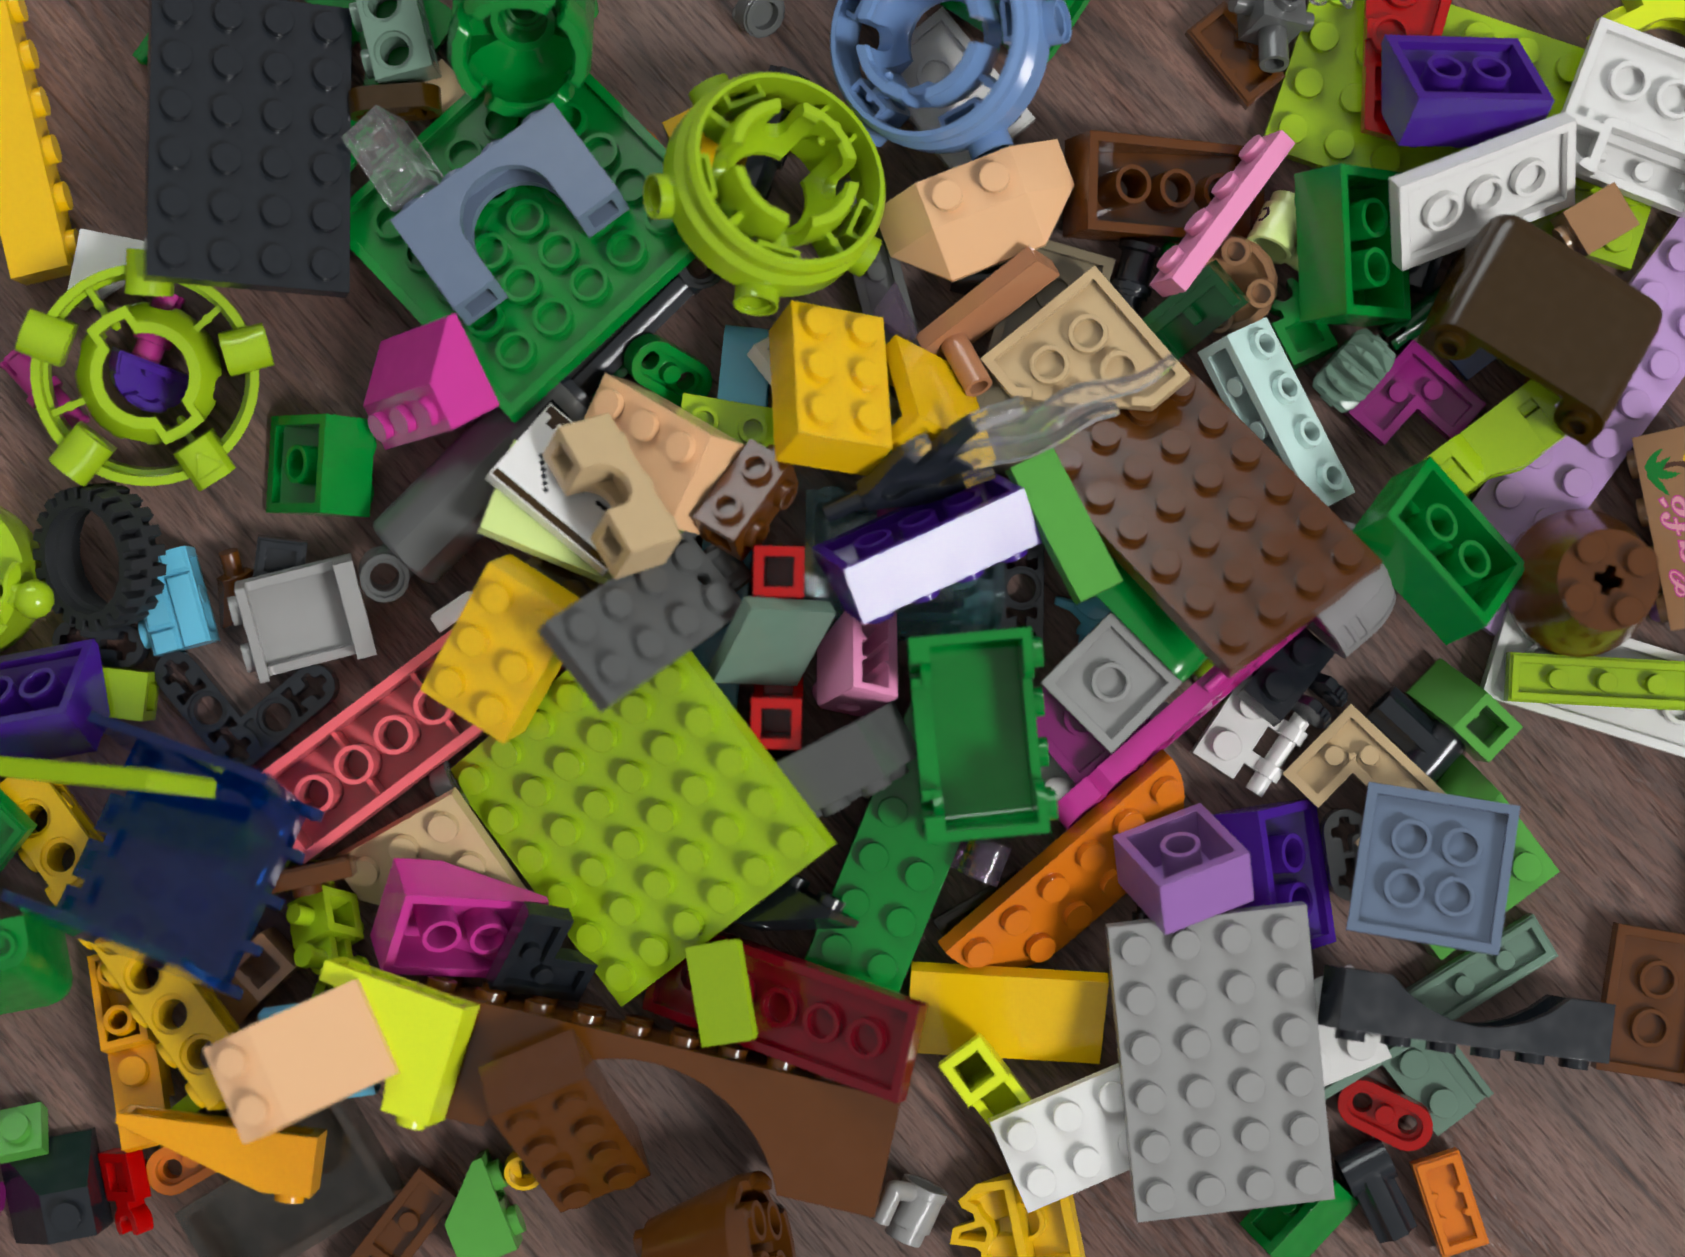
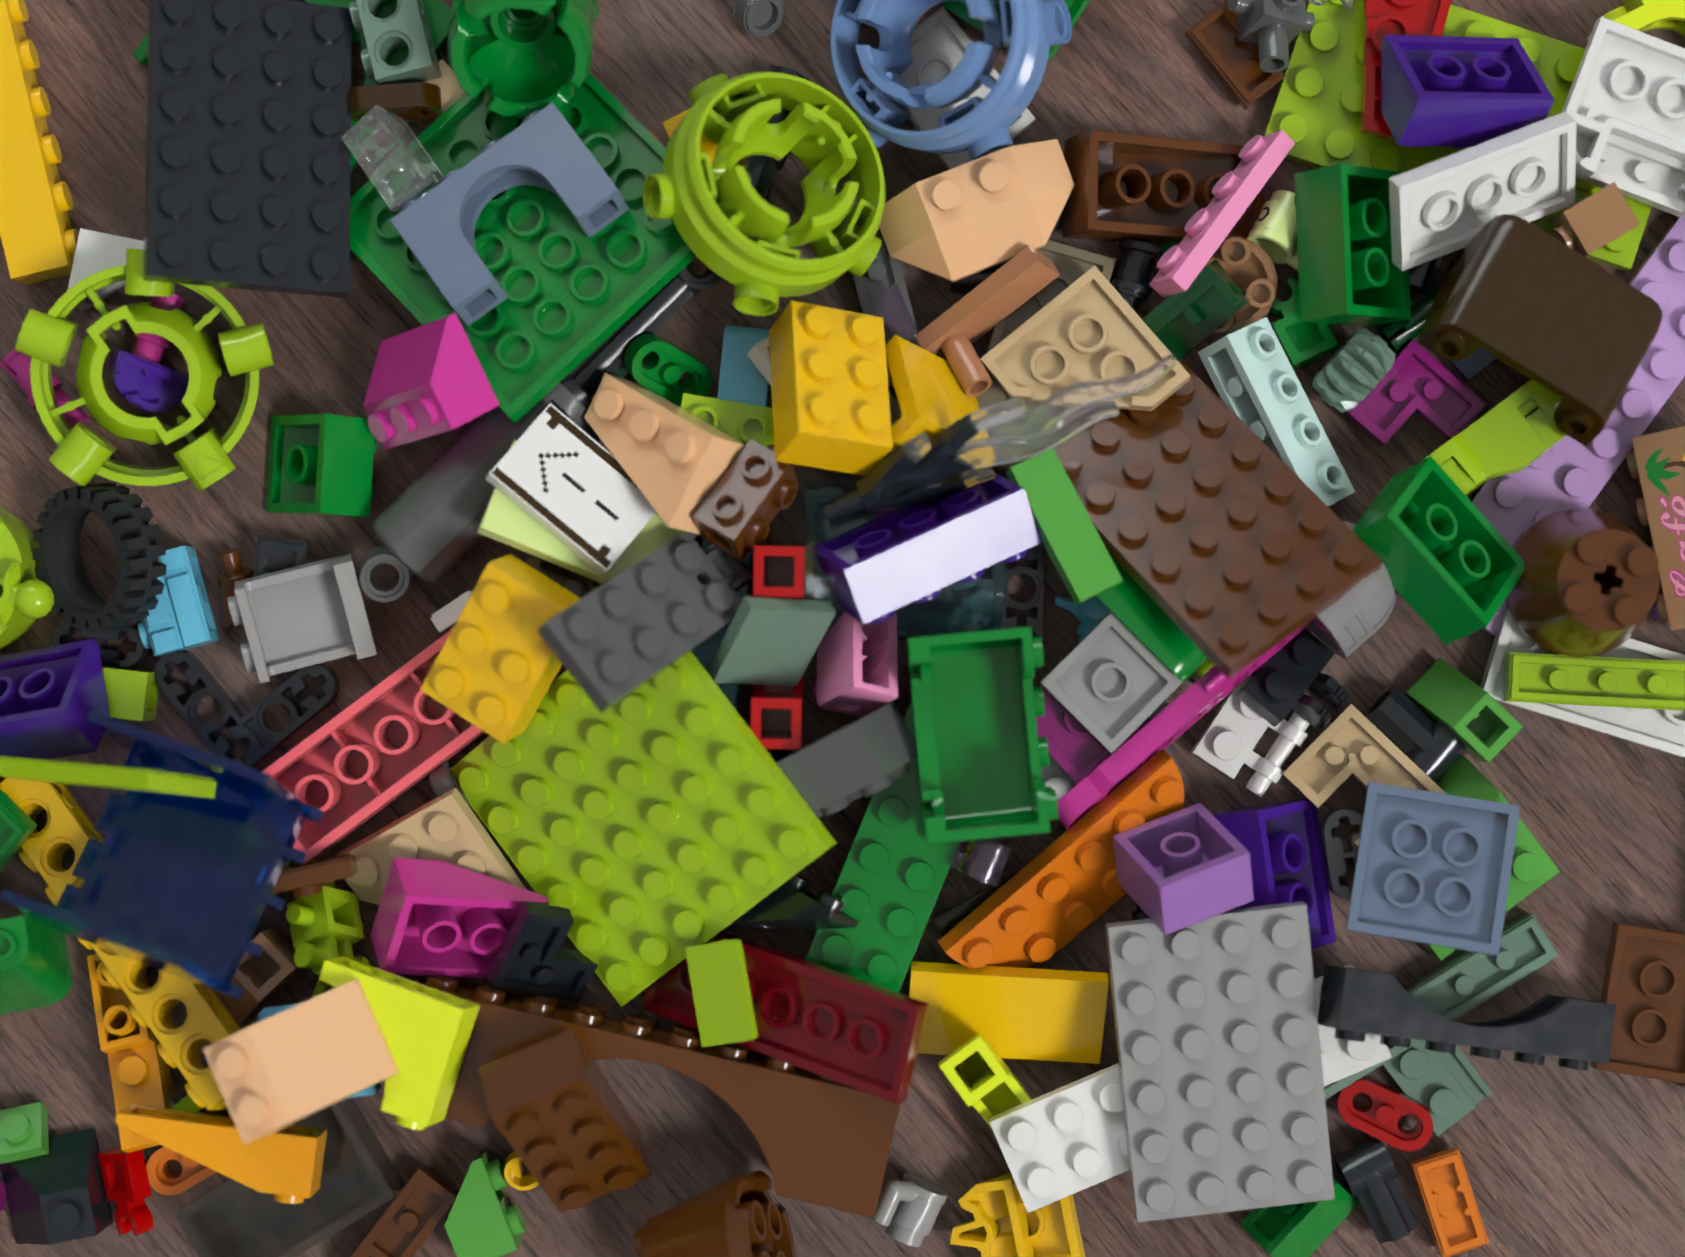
tan arch [542,413,682,580] -> none

